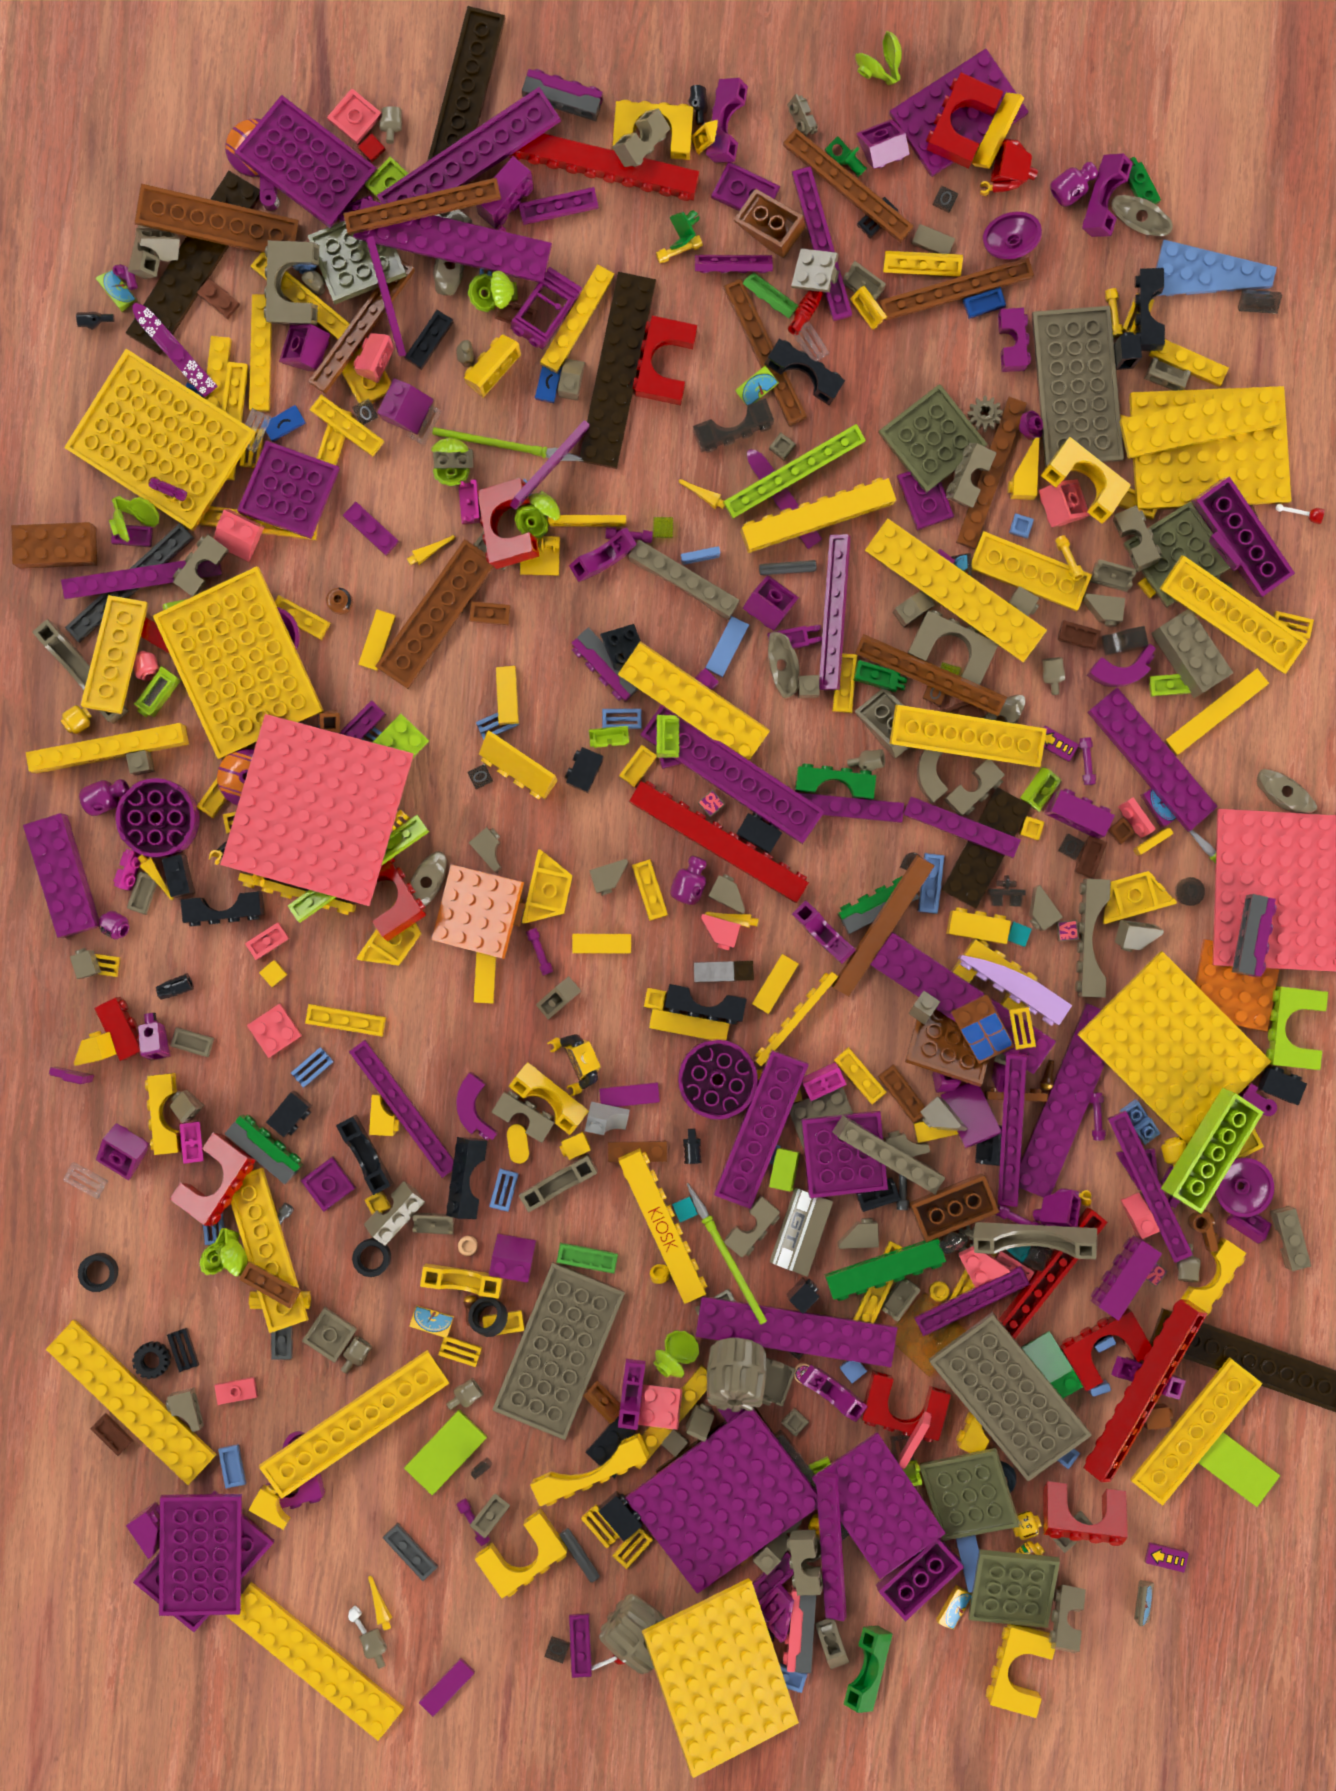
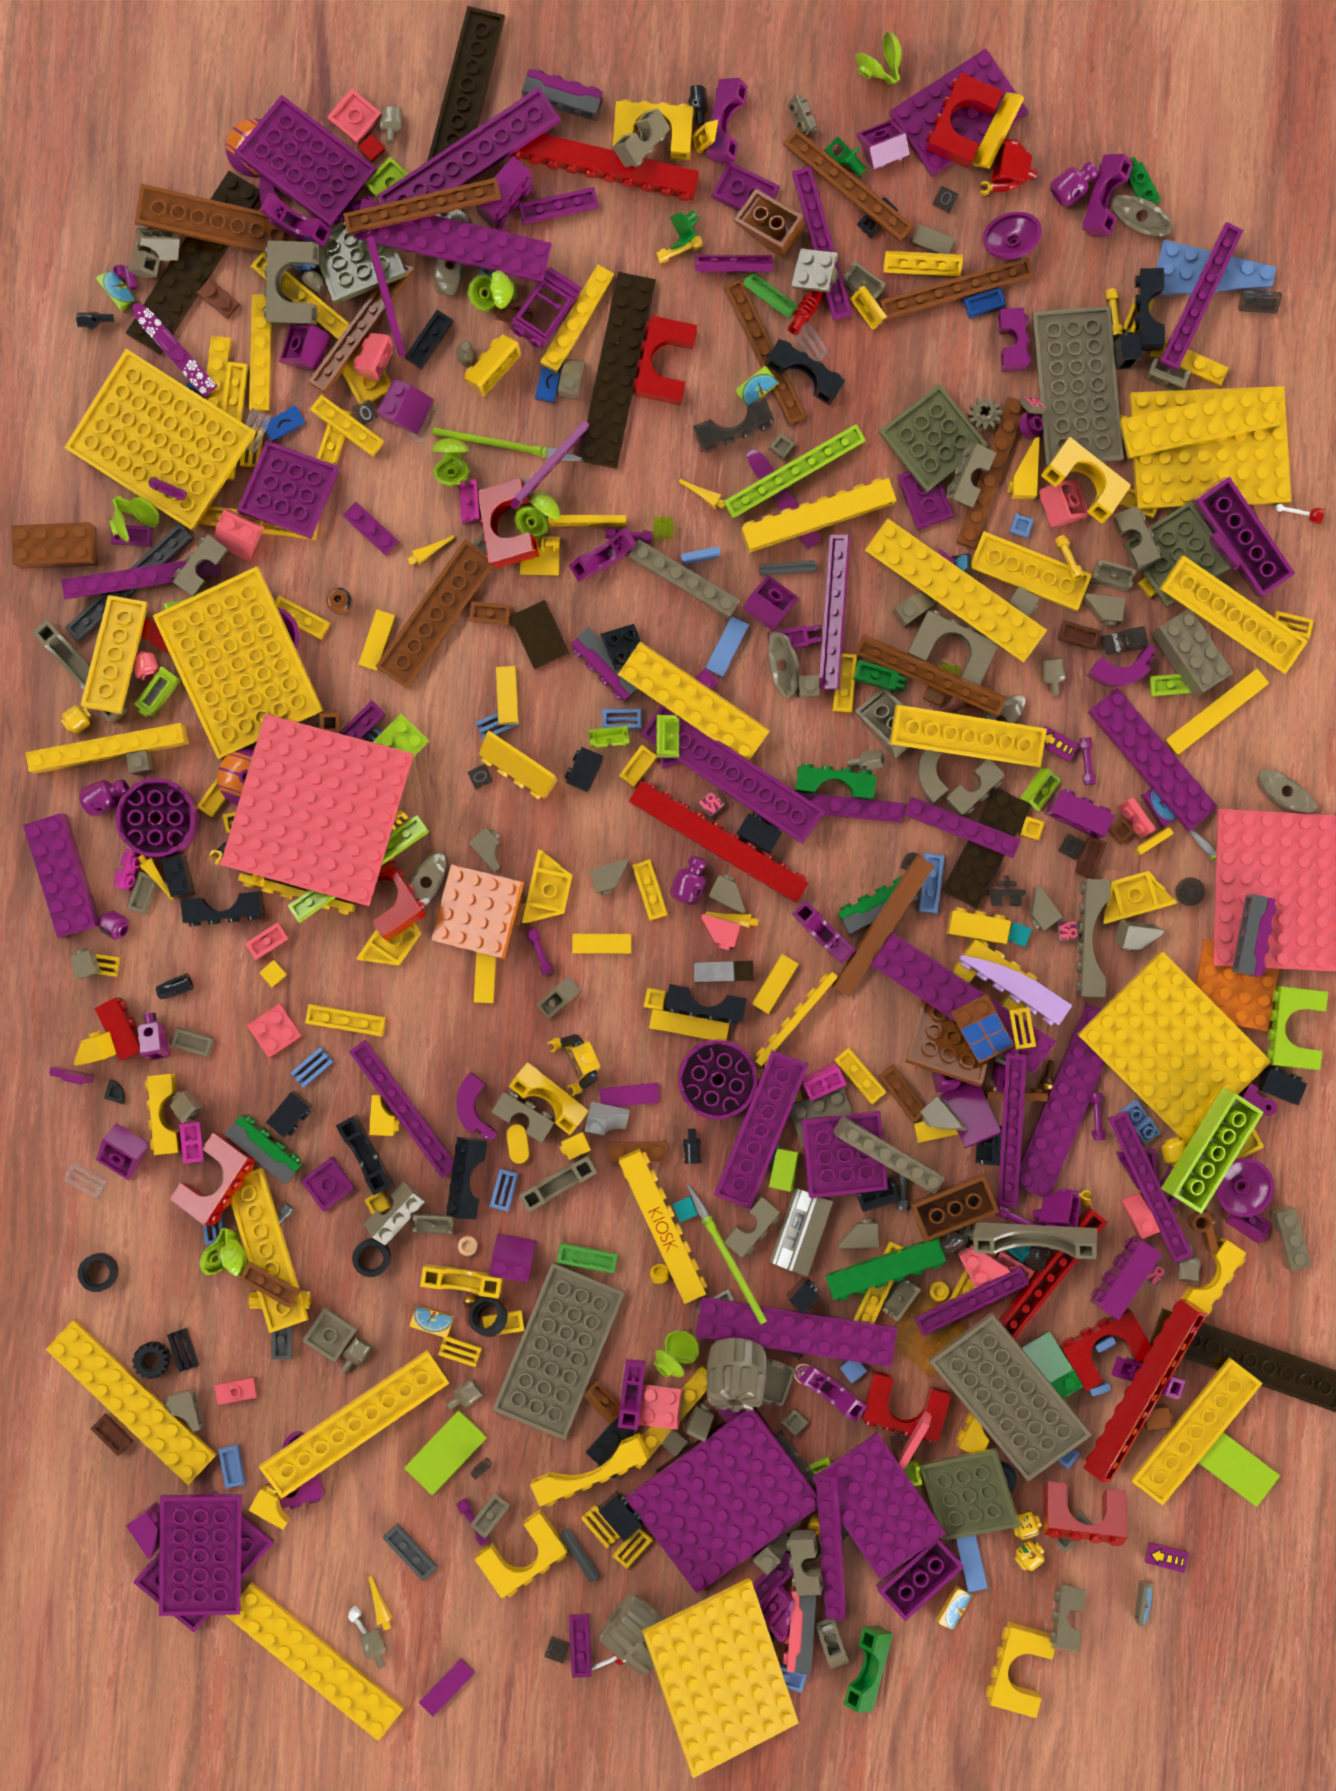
dark tan hinge [433,449,474,468] -> none
dark tan arch [884,1130,930,1157] -> none
dark tan brick [909,991,940,1025] -> none
olive plate [968,1549,1060,1628] -> none
none -> pearl dark grey tile [104,1079,125,1104]
none -> magenta arch [260,193,332,247]
none -> dark brown tile [510,600,569,670]
none -> dark tan tile [1019,396,1047,414]
none -> magenta plate [1159,222,1244,371]

